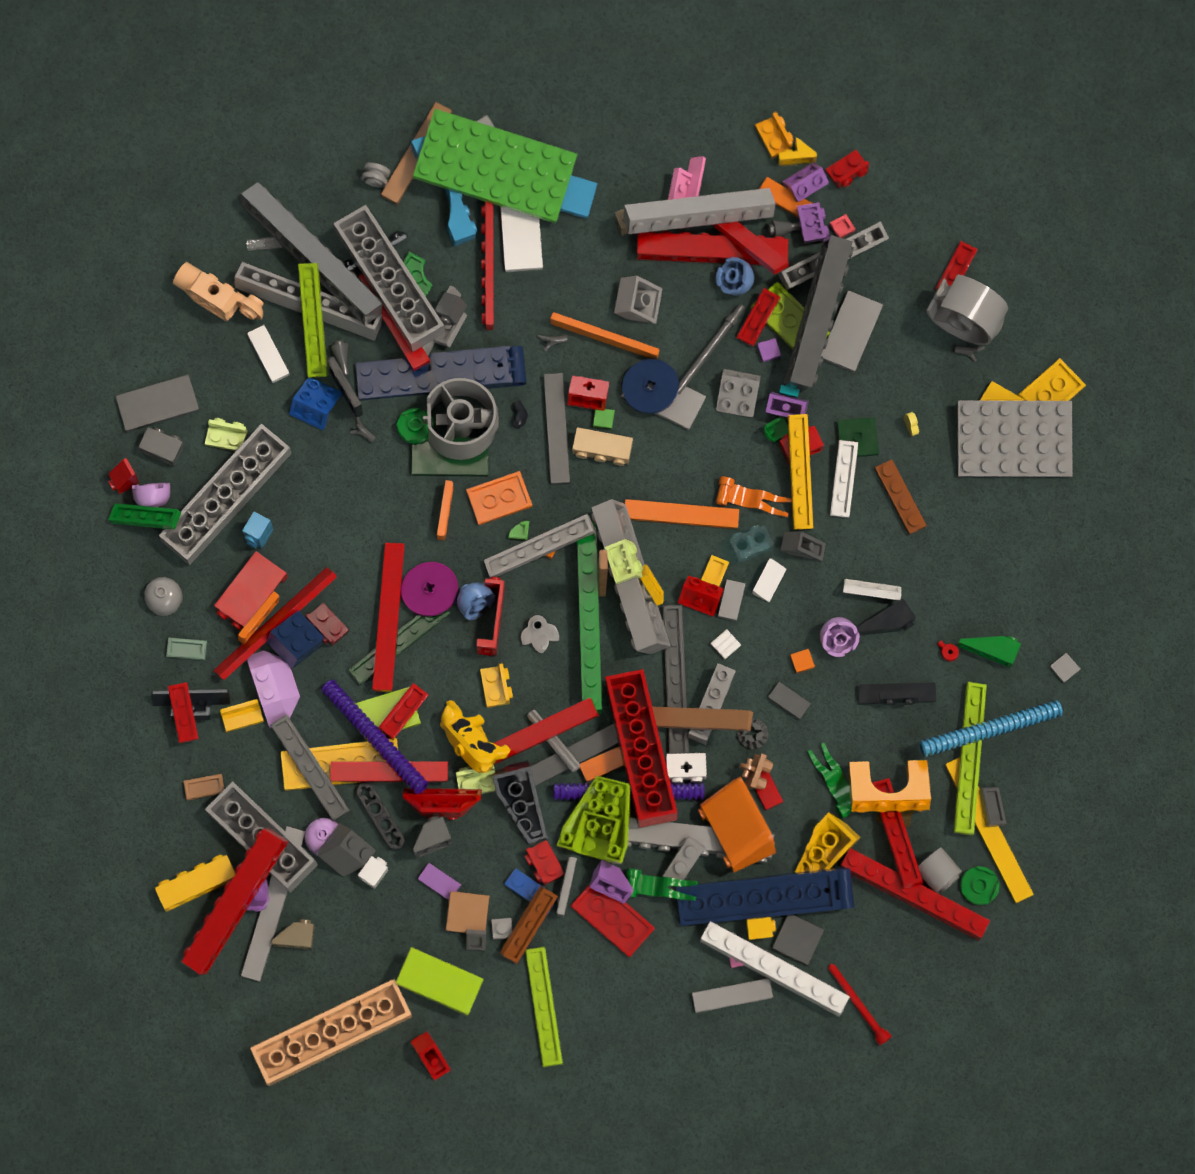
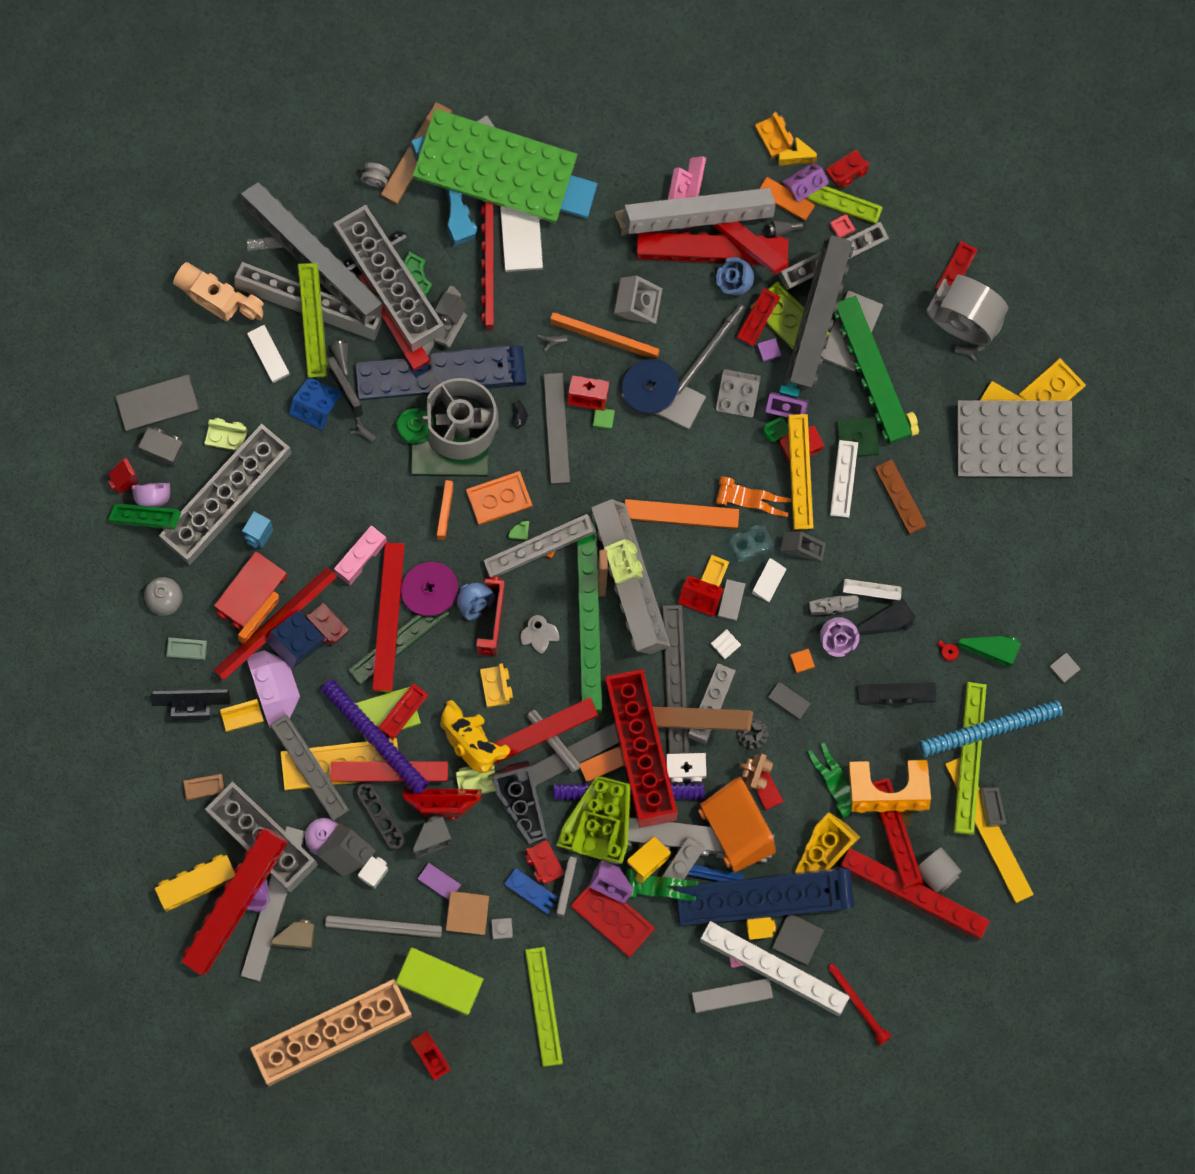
red tile [168,682,199,743] -> none
dark grey tile [466,929,486,951] -> none
dark orange plate [500,886,558,963] -> none
tan brick [572,427,633,466] -> none
yellow tile [640,564,664,606] -> none
medium lavender bracket [797,202,829,243] -> none
green tile [960,866,1000,906] -> none
none -> light grey axle [325,916,442,938]
none -> bright pink arch [334,526,387,585]
none -> yellow panel [627,837,671,884]
none -> blue axle [667,860,744,882]
none -> lime tile [806,186,883,225]
none -> light grey hinge [809,595,859,615]
none -> green brick [833,295,912,445]

